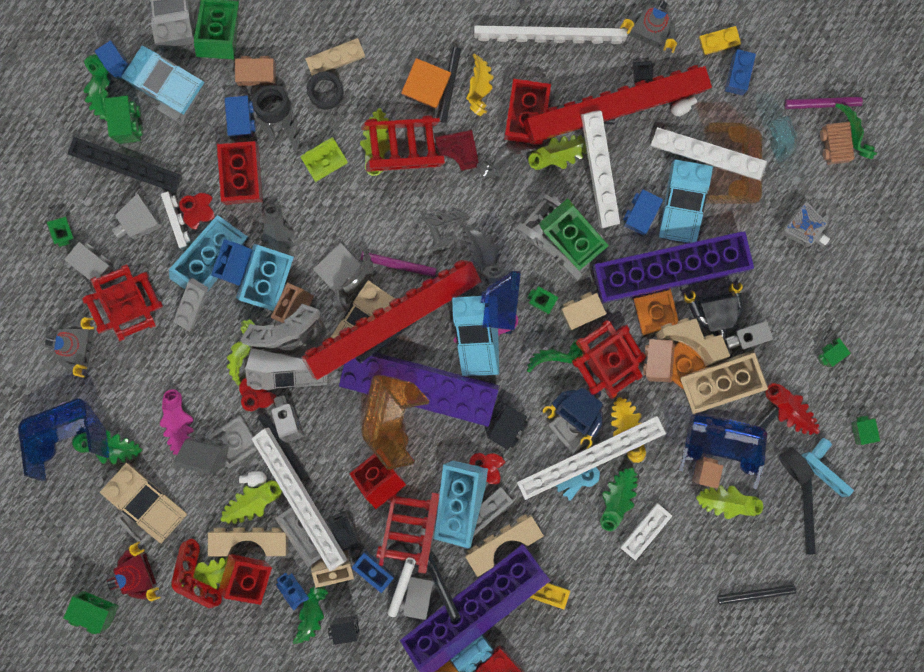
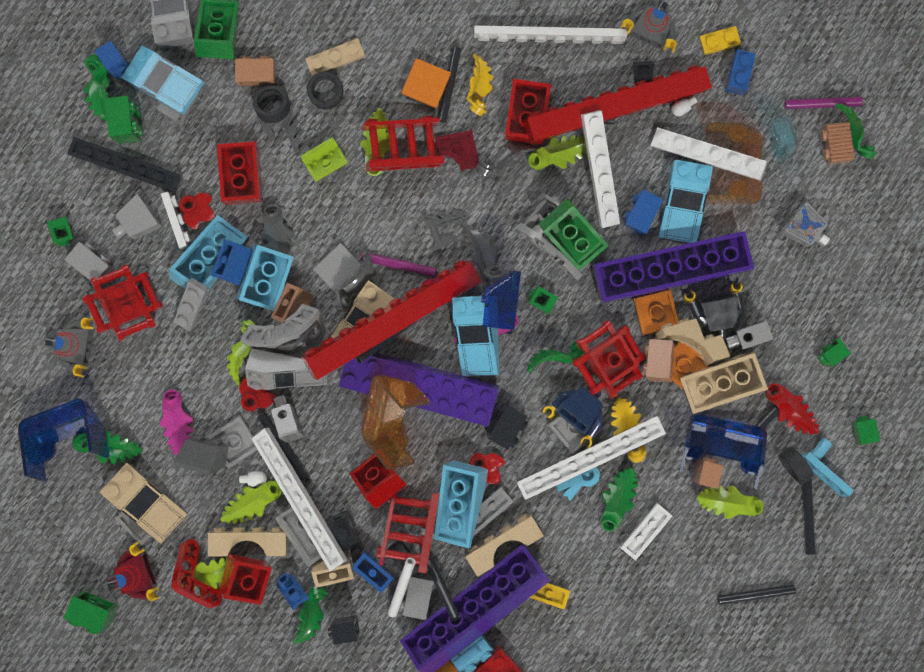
blue brick [225,96,256,139] -> none
tan brick [560,292,606,331] -> none

